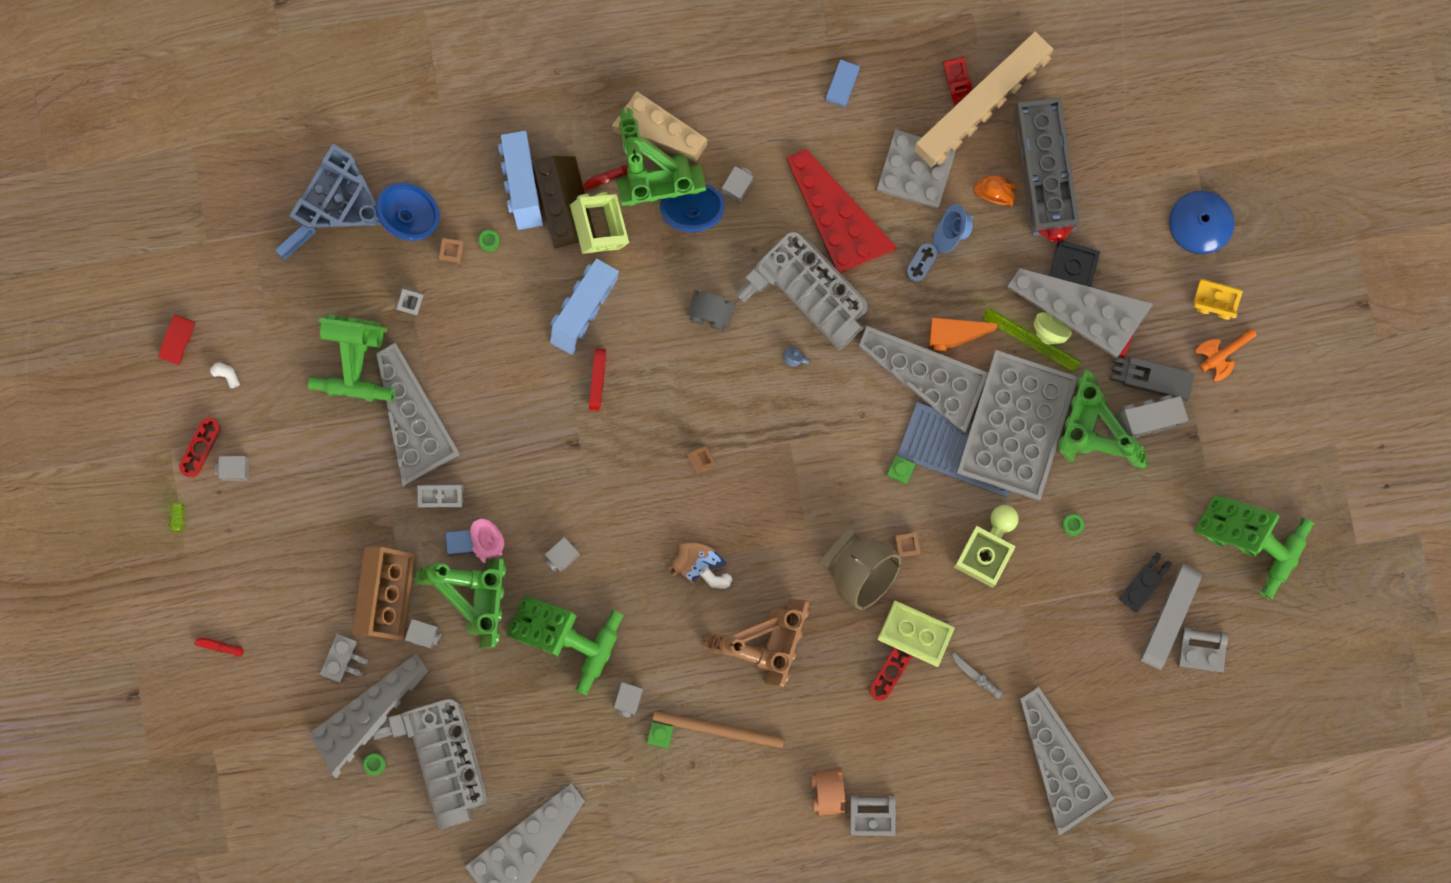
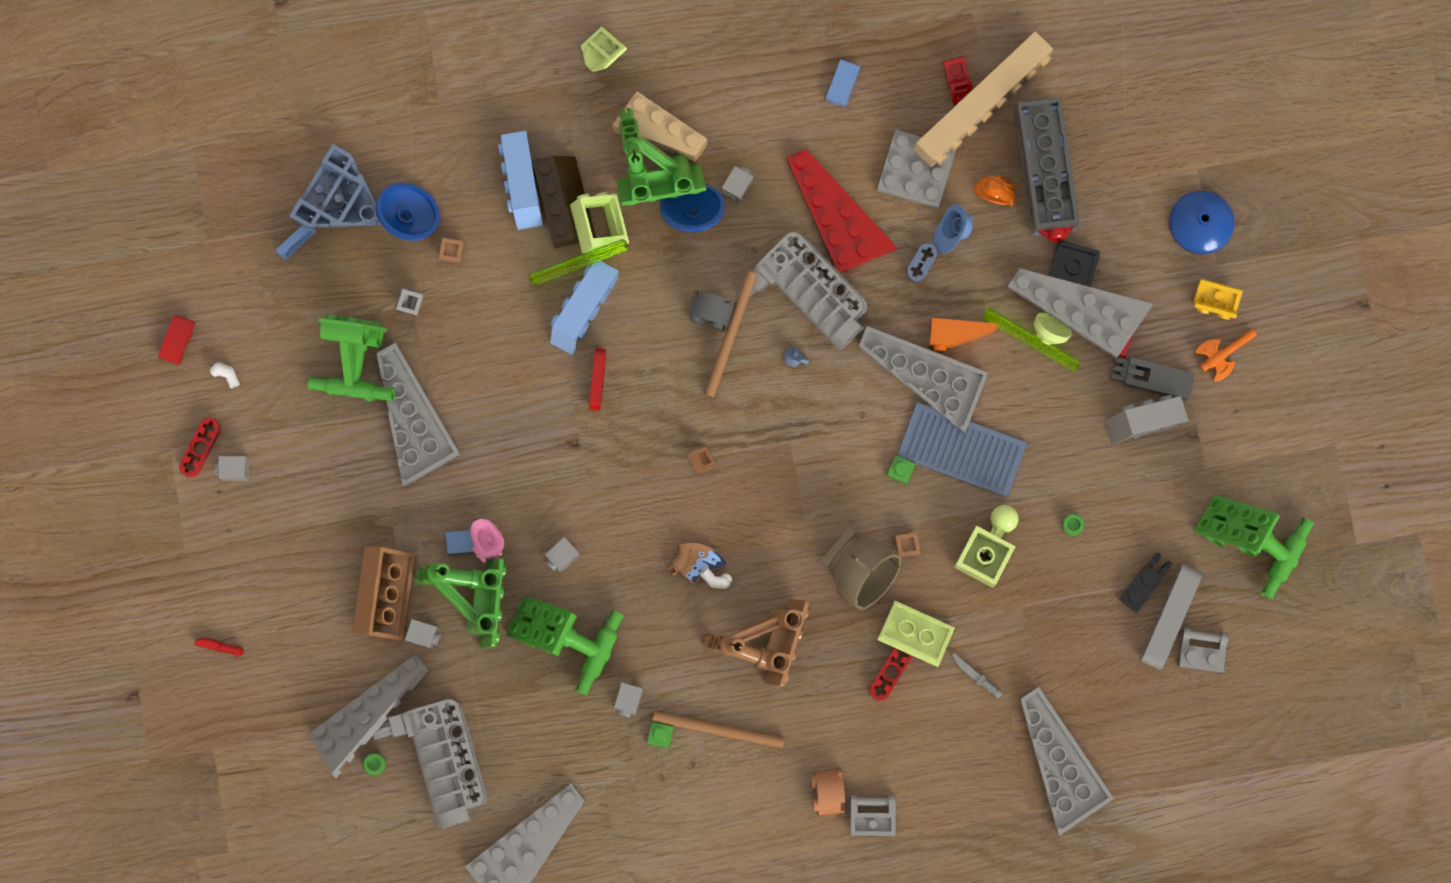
clear neon green pin [168,504,186,532] -> none
light grey hinge [320,634,369,683] -> none
light grey hinge [417,483,464,507] -> none
bright green tile [478,229,500,252] -> none
red piece [583,166,628,190] -> none
light grey plate [956,350,1078,501] -> none
bright green plate [1059,369,1149,469] -> none
none -> clear neon green axle [529,239,628,285]
none -> yellowish green slope [581,26,627,72]
none -> medium nougat piece [704,271,757,397]

